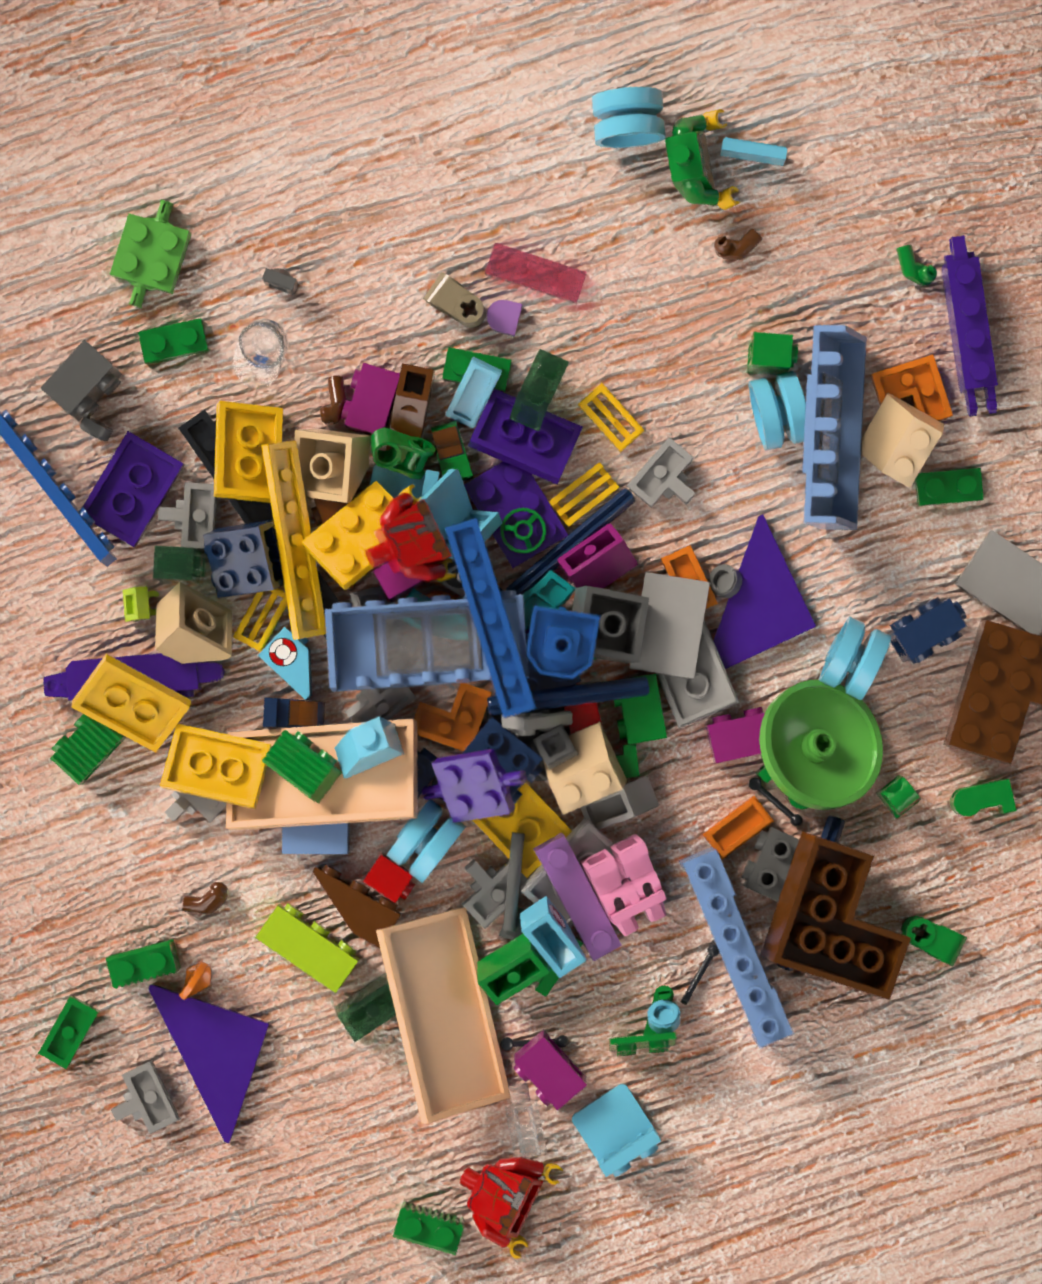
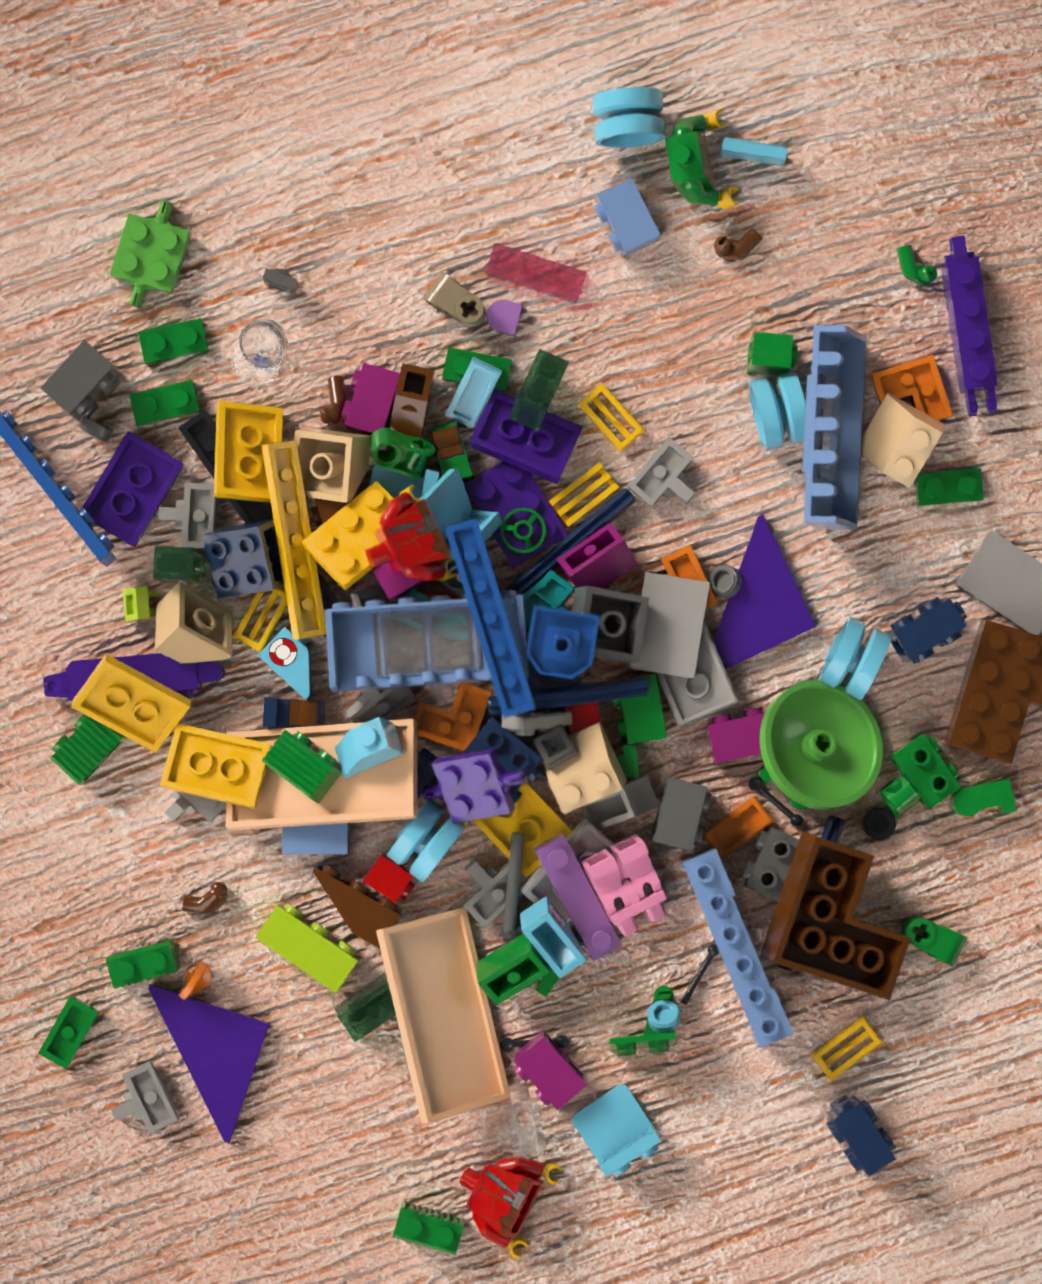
none -> green plate [129,380,200,427]
none -> medium blue brick [594,177,661,258]
none -> dark grey brick [651,777,711,851]
none -> yellow tile [811,1015,883,1081]
none -> dark blue brick [826,1095,896,1177]
none -> black tile [862,807,896,840]
none -> green brick [888,733,962,810]

